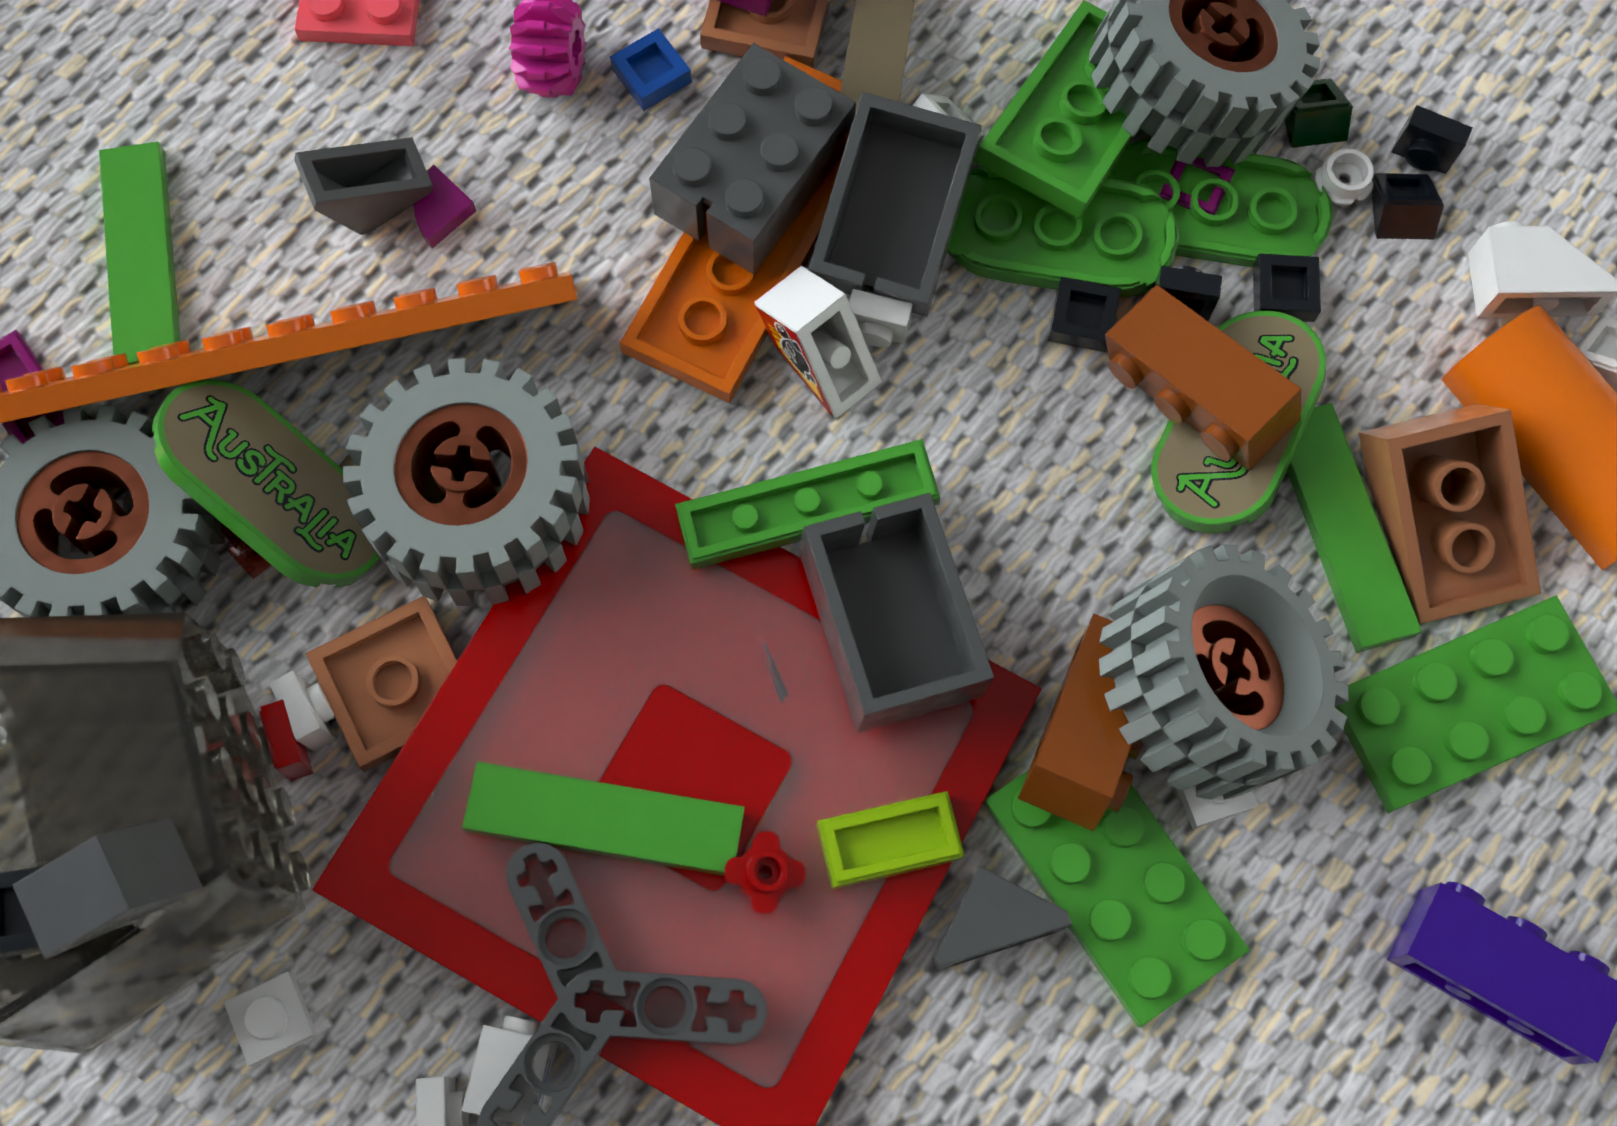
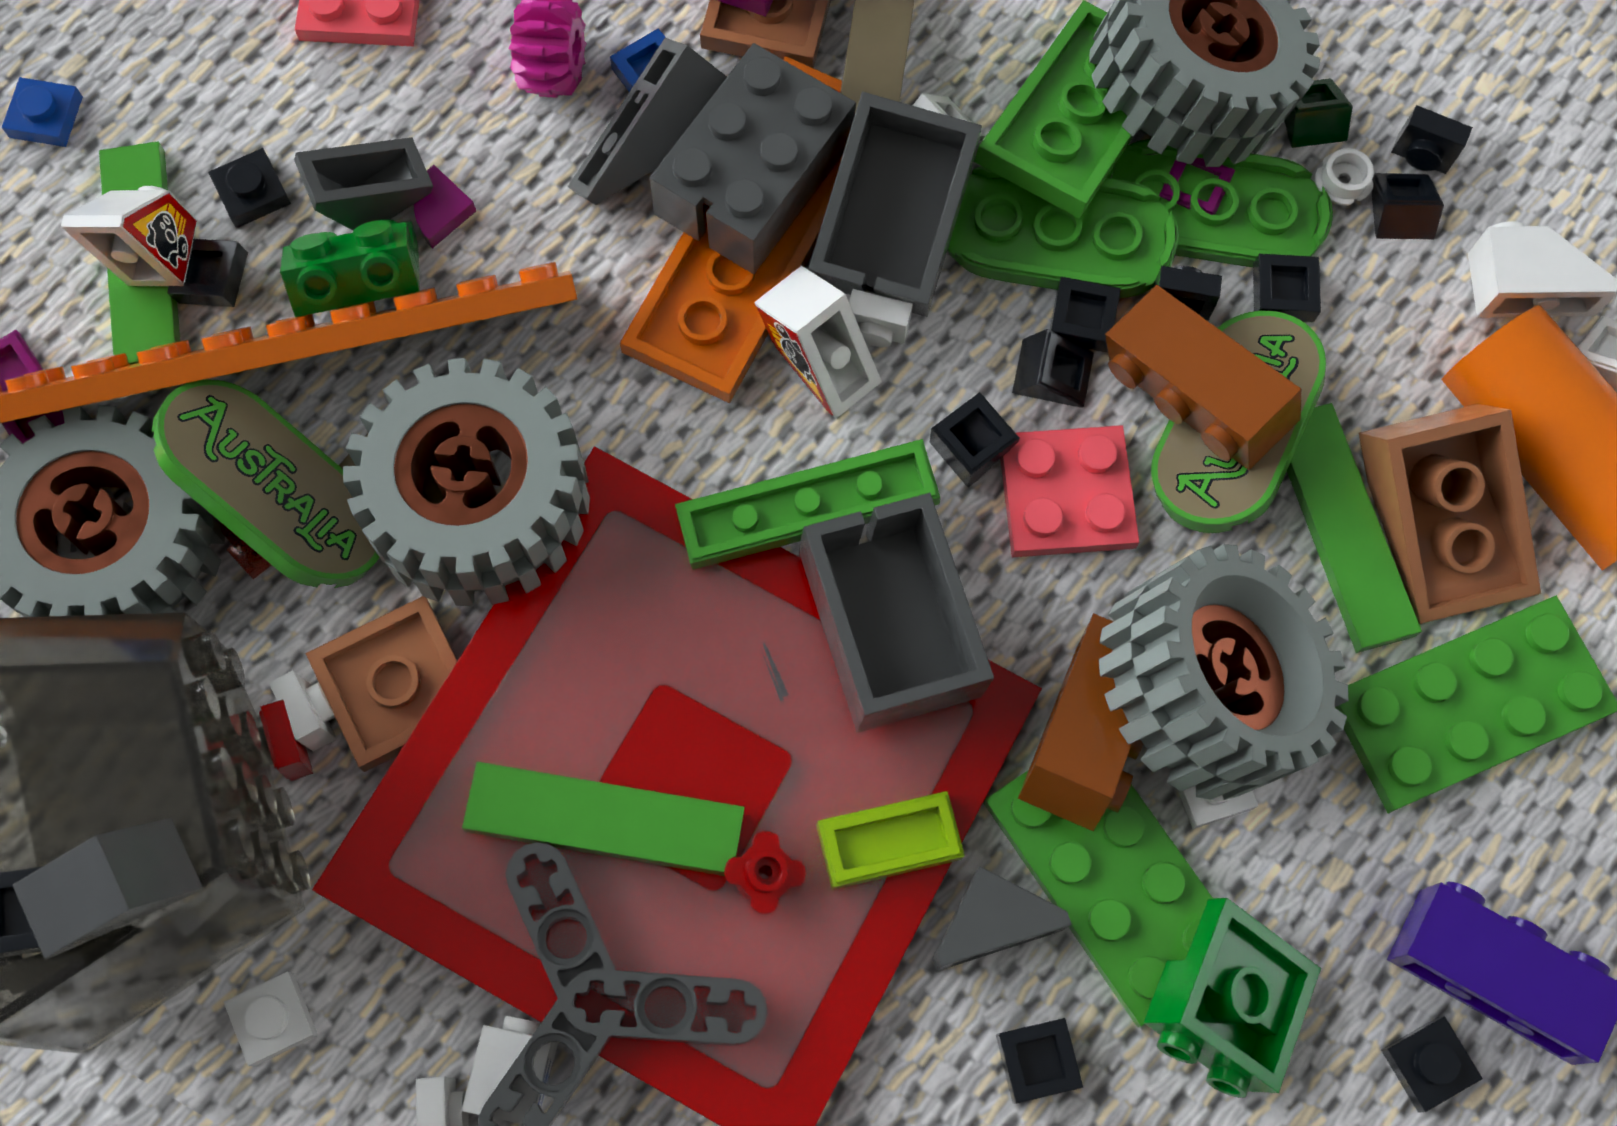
none -> blue plate [2,77,83,147]
none -> white slope [61,186,198,286]
none -> black plate [167,239,248,307]
none -> black plate [208,148,291,228]
none -> green plate [280,220,420,317]
none -> dark grey slope [568,38,727,205]
none -> black slope [929,392,1020,487]
none -> black plate [996,1018,1083,1104]
none -> coral plate [1000,425,1140,558]
none -> black slope [1012,329,1094,408]
none -> green plate [1143,898,1321,1098]
none -> black plate [1381,1016,1483,1112]

